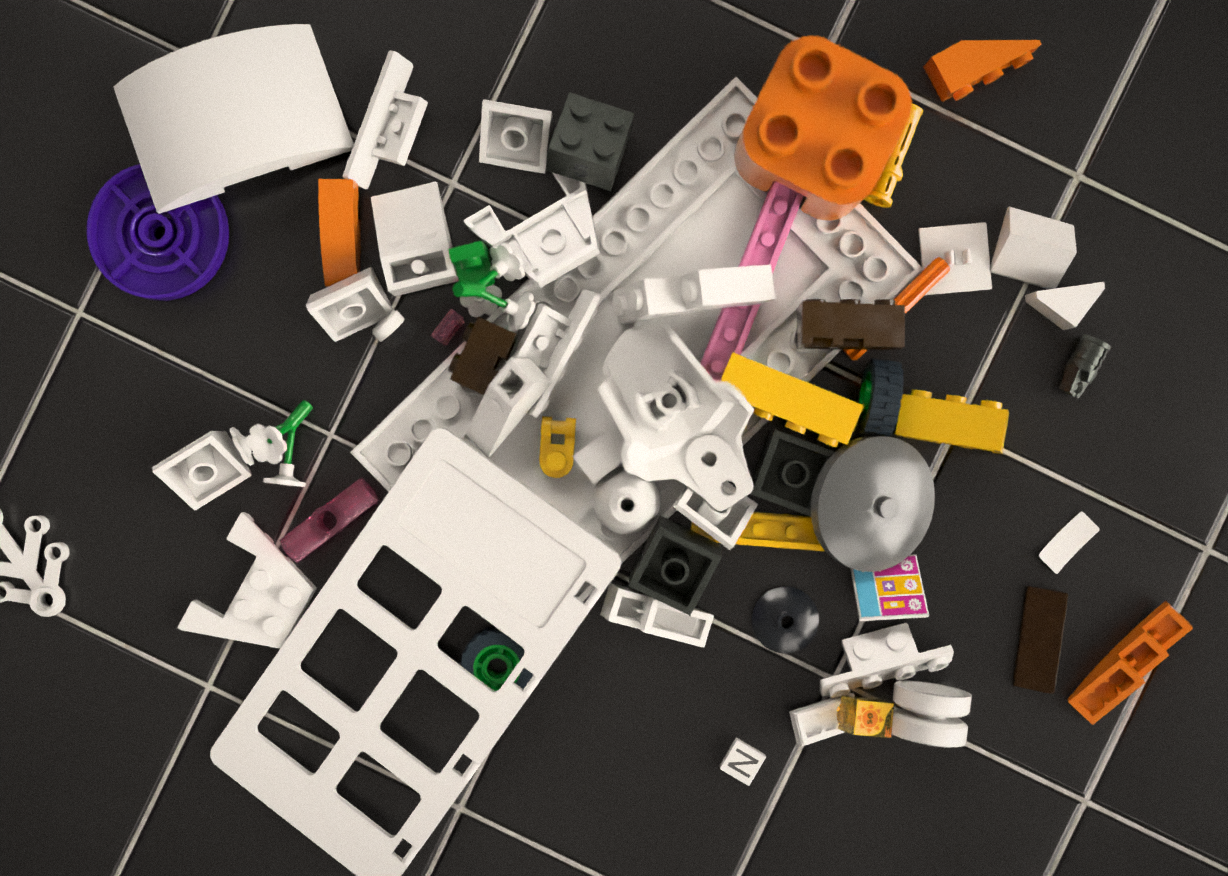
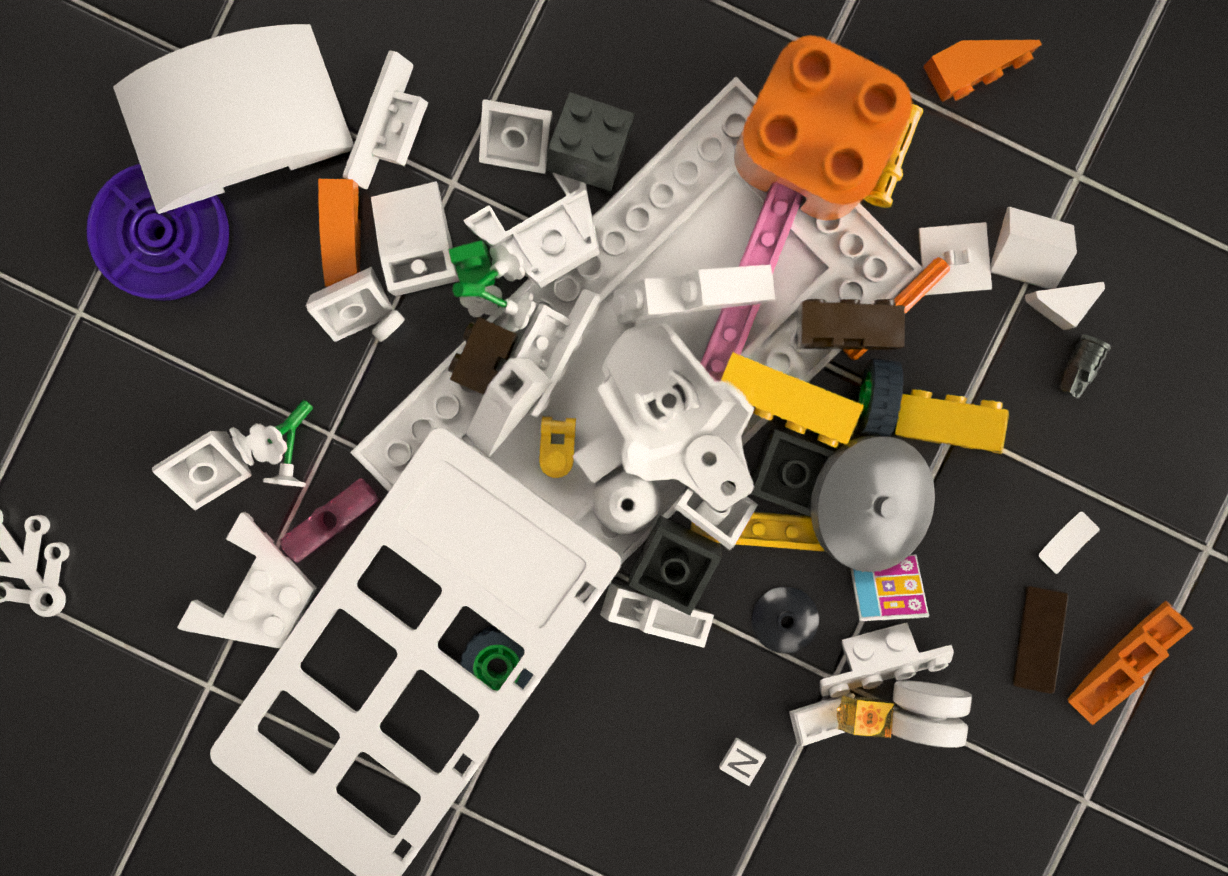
clear pink tile [430,309,465,345] -> none

